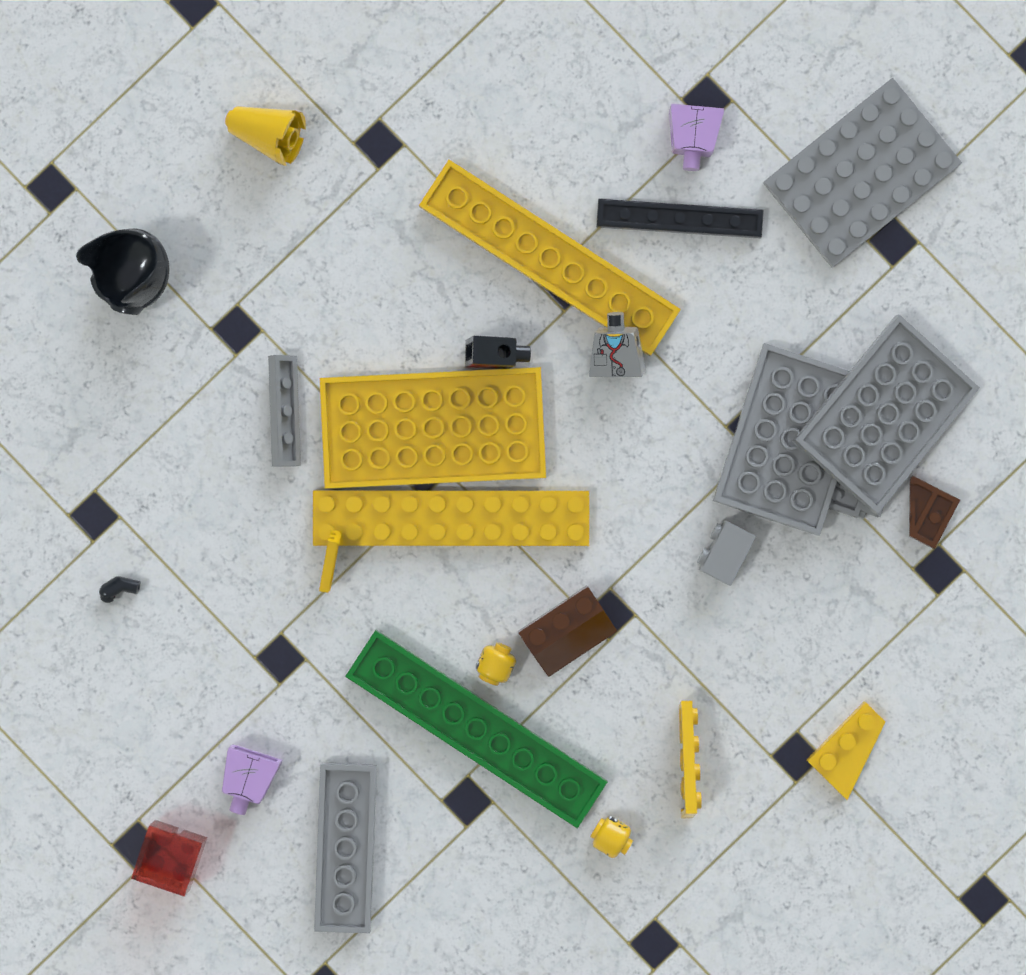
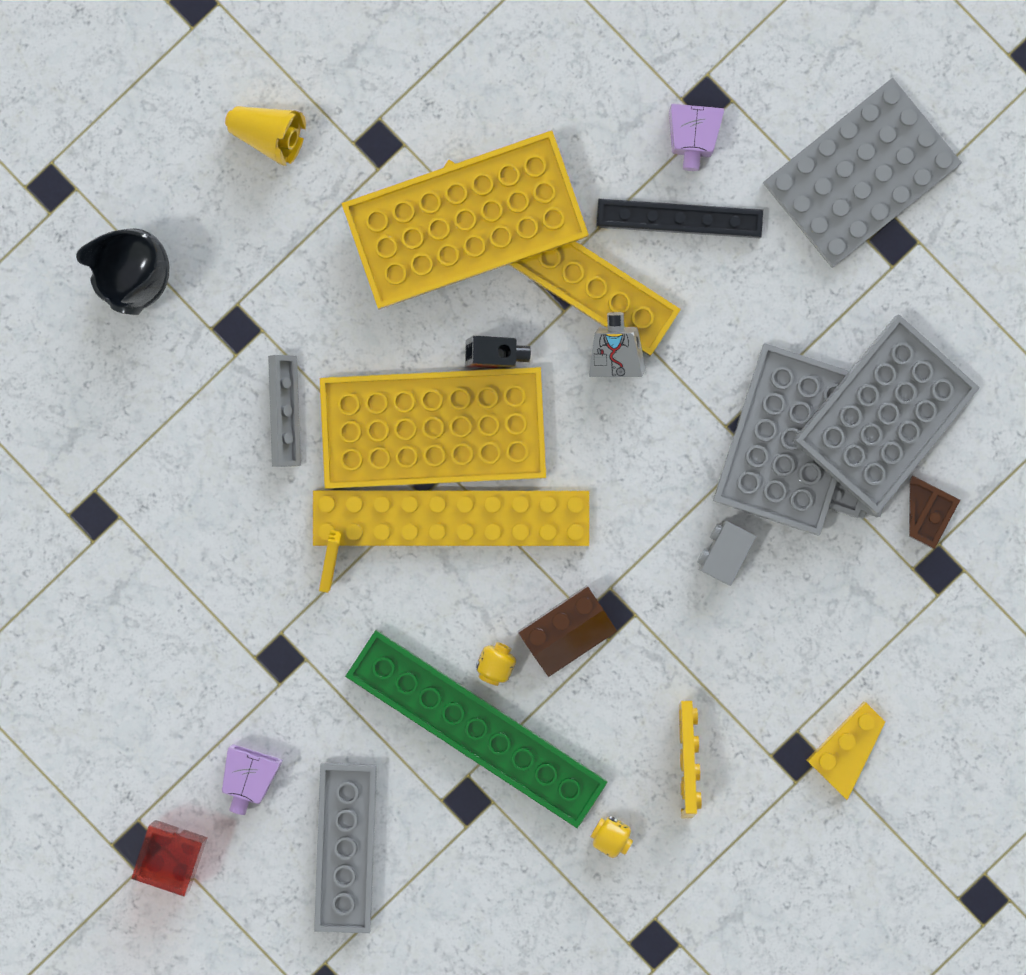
black arm [99,576,141,603] -> none
none -> yellow plate [341,130,589,310]

